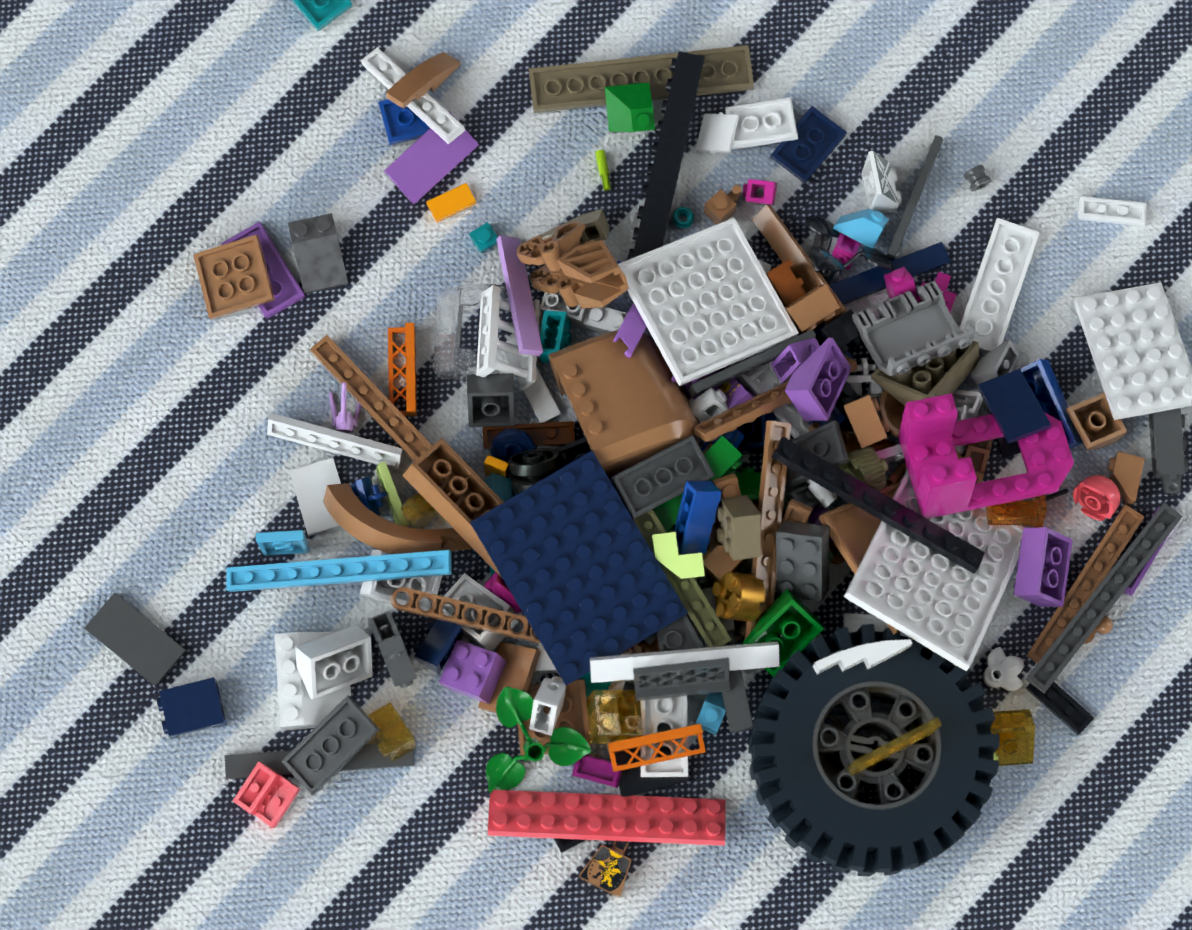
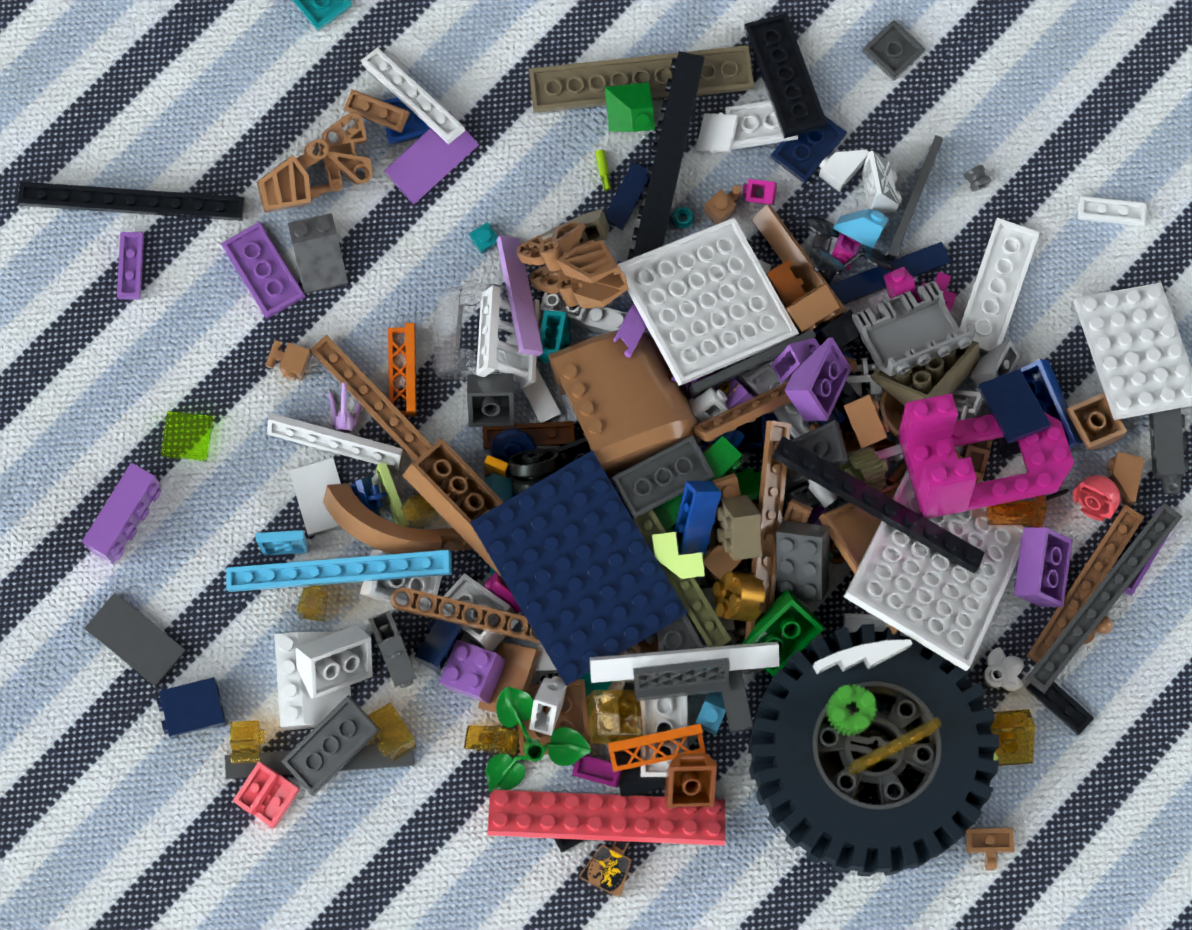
medium nougat plate [193,235,275,320] -> none
medium nougat slope [386,52,460,109] -> none
light orange tile [426,183,476,223] -> none
none -> black plate [18,182,245,221]
none -> medium lavender brick [82,463,162,564]
none -> medium lavender plate [117,232,144,300]
none -> clear neon green tile [161,411,214,462]
none -> clear yellow brick [230,720,265,763]
none -> medium nougat piece [256,113,372,213]
none -> medium nougat brick [265,340,312,381]
none -> clear yellow slope [297,585,328,622]
none -> medium nougat tile [343,89,410,133]
none -> clear yellow slope [464,725,520,755]
none -> dark blue tile [605,162,650,231]
none -> dark orange slope [664,753,717,808]
none -> black plate [744,13,827,139]
none -> white slope [819,150,869,192]
none -> bright green brick [826,684,877,736]
none -> dark grey tile [862,20,925,81]
none -> medium nougat plate [965,828,1015,871]

